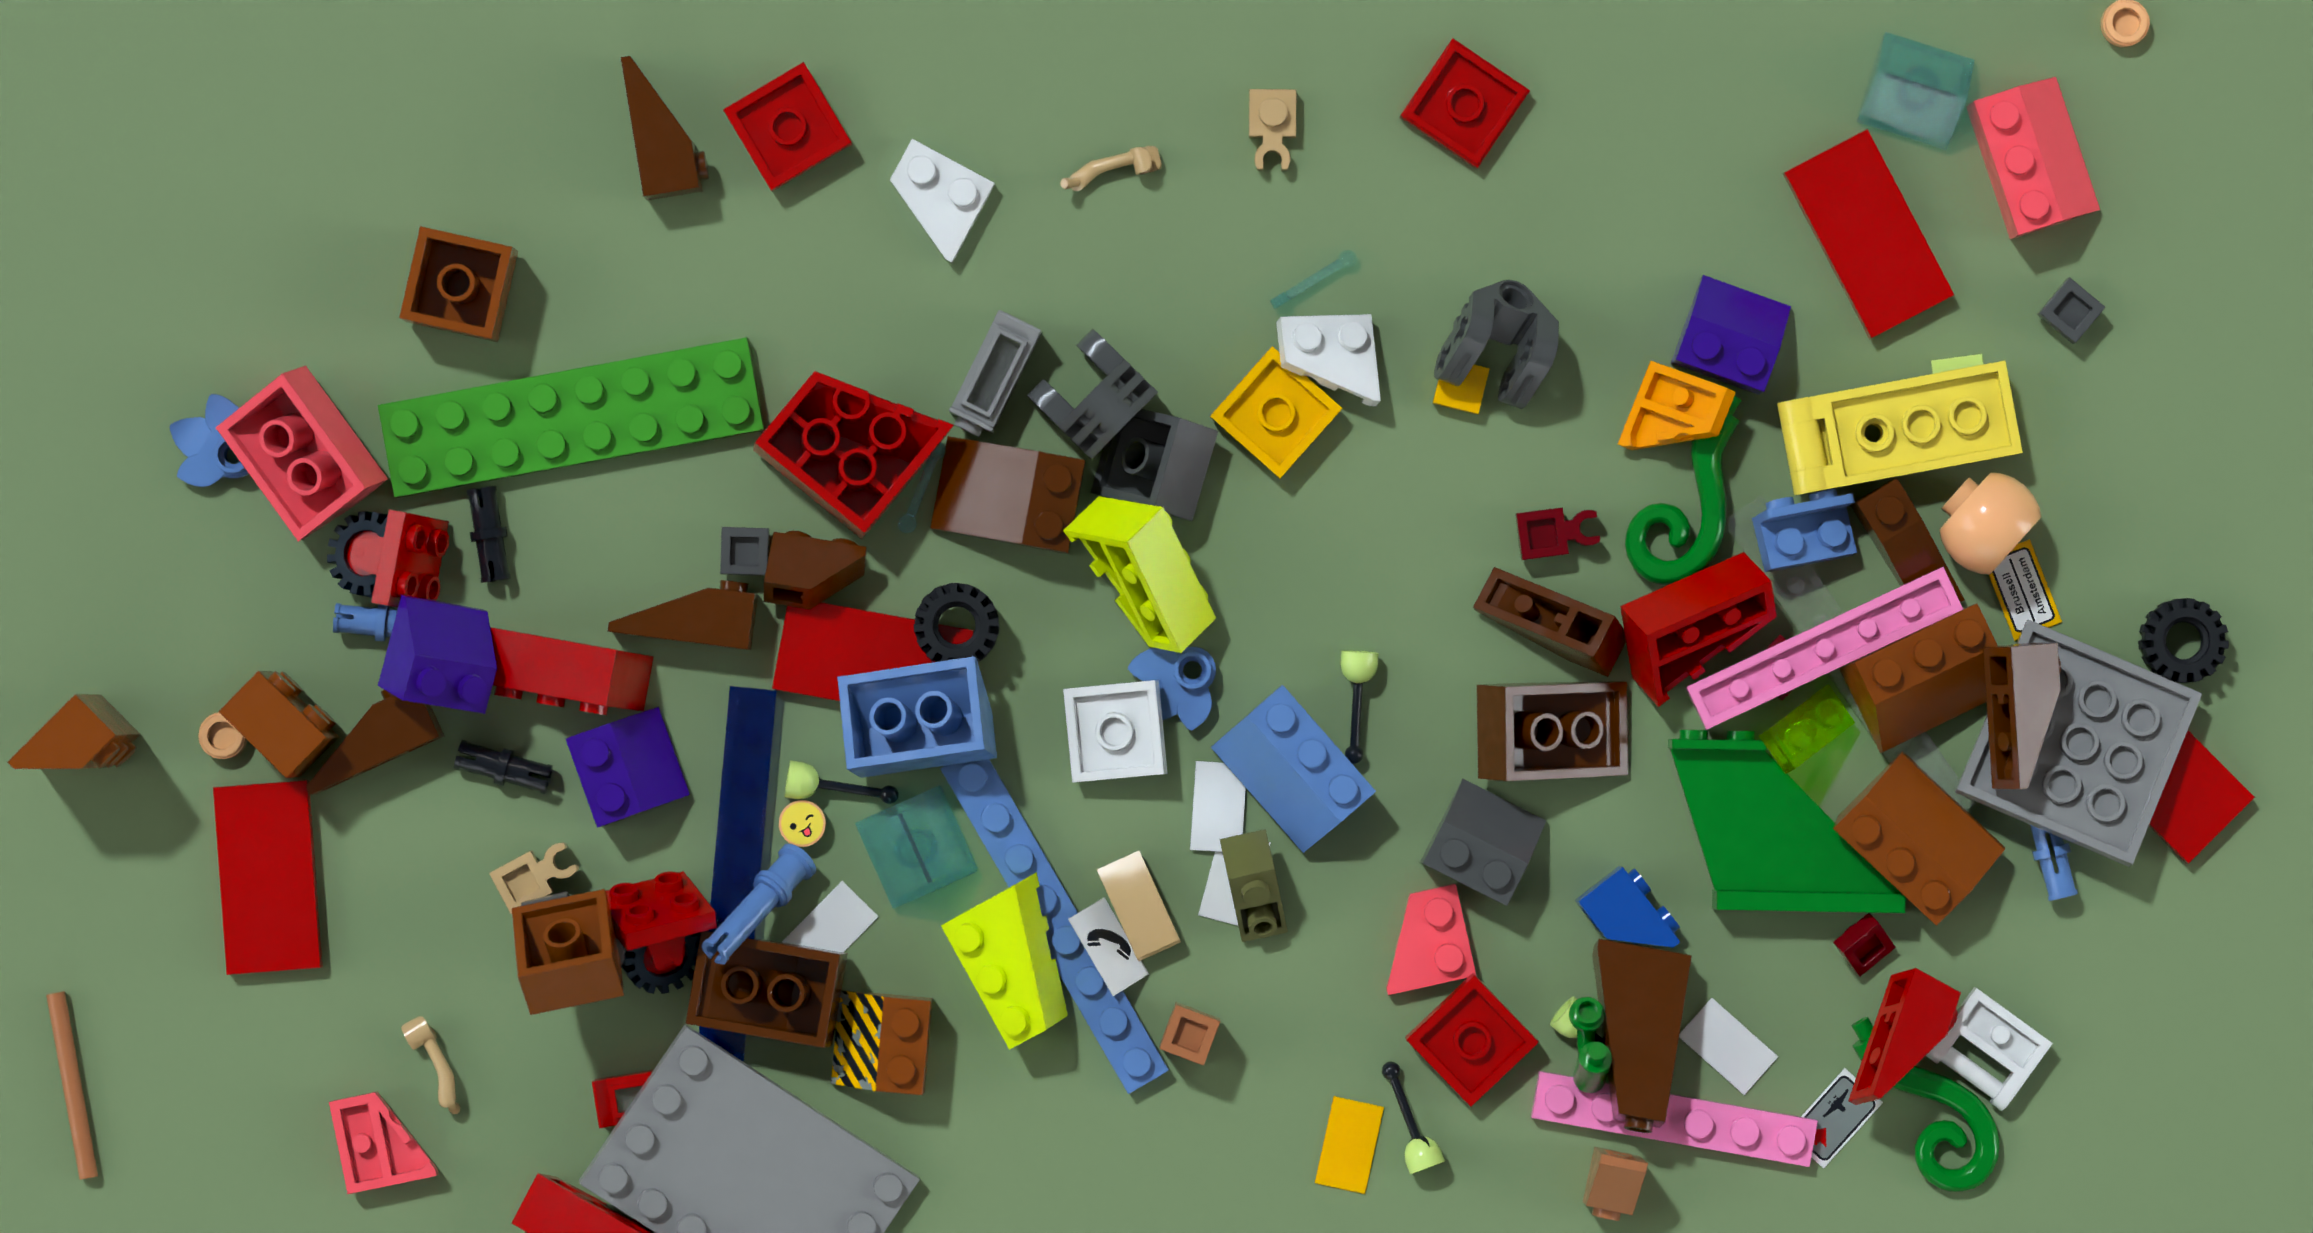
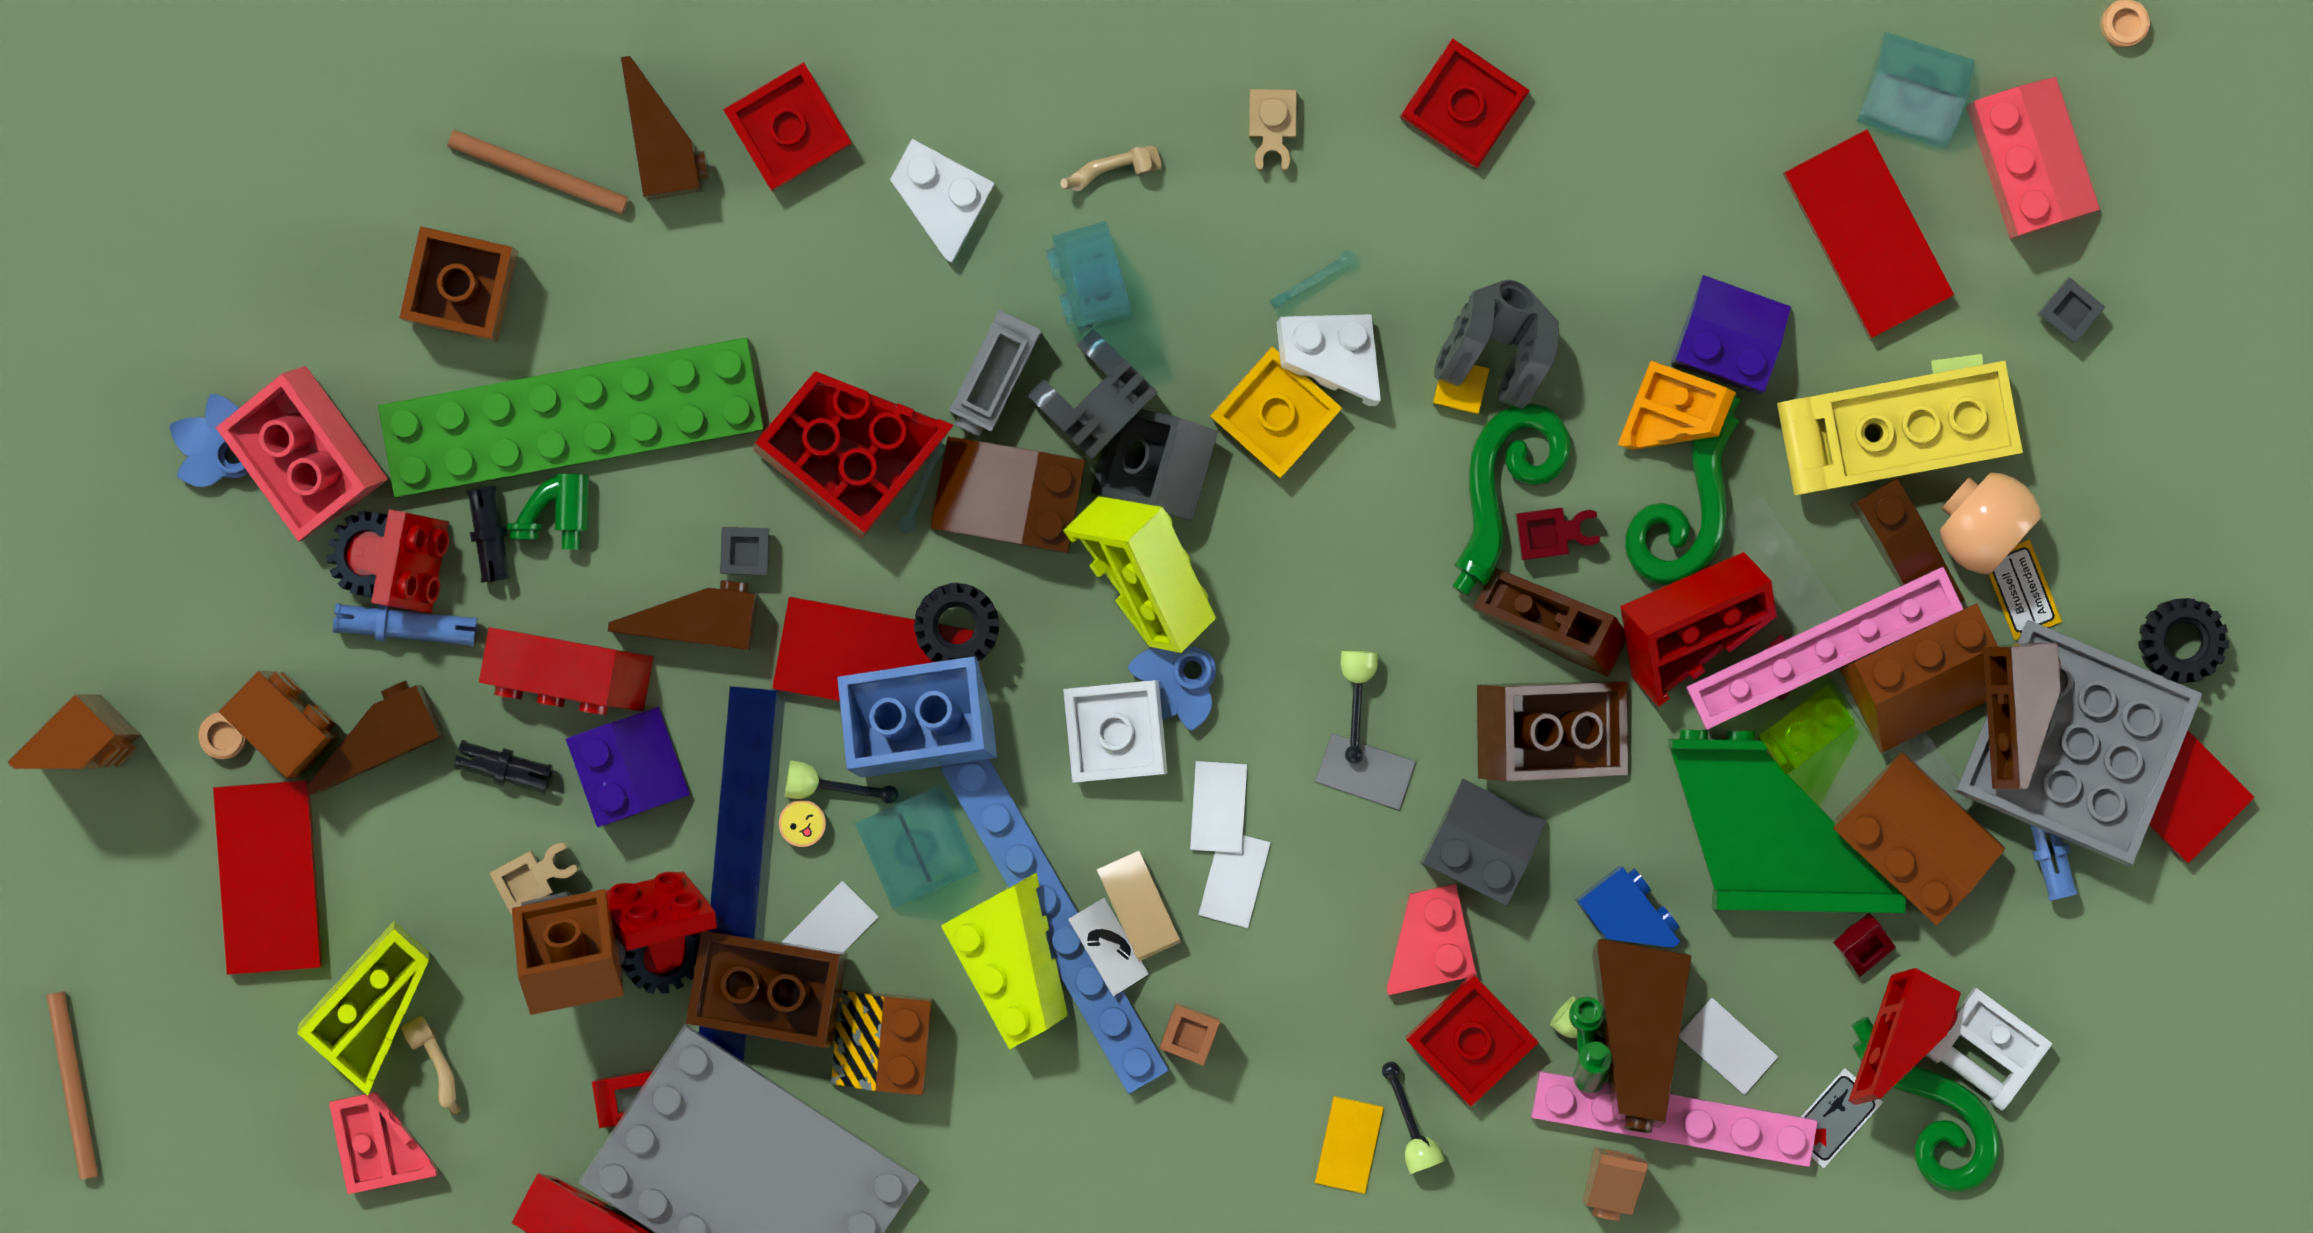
dark purple slope [378,595,497,714] -> none
medium blue pin [702,844,816,965] -> none
reddish brown slope [764,531,867,609] -> none
medium blue slope [1211,685,1376,853] -> none
olive slope [1220,829,1288,942] -> none
medium blue bracket [1752,489,1857,573] -> none
none -> neon yellow wedge [297,921,429,1096]
none -> nougat bar [447,130,629,214]
none -> green plant [507,474,589,550]
none -> clear light blue brick [1046,221,1133,334]
none -> light grey sticker [1315,733,1416,810]
none -> green plant [1452,403,1571,596]

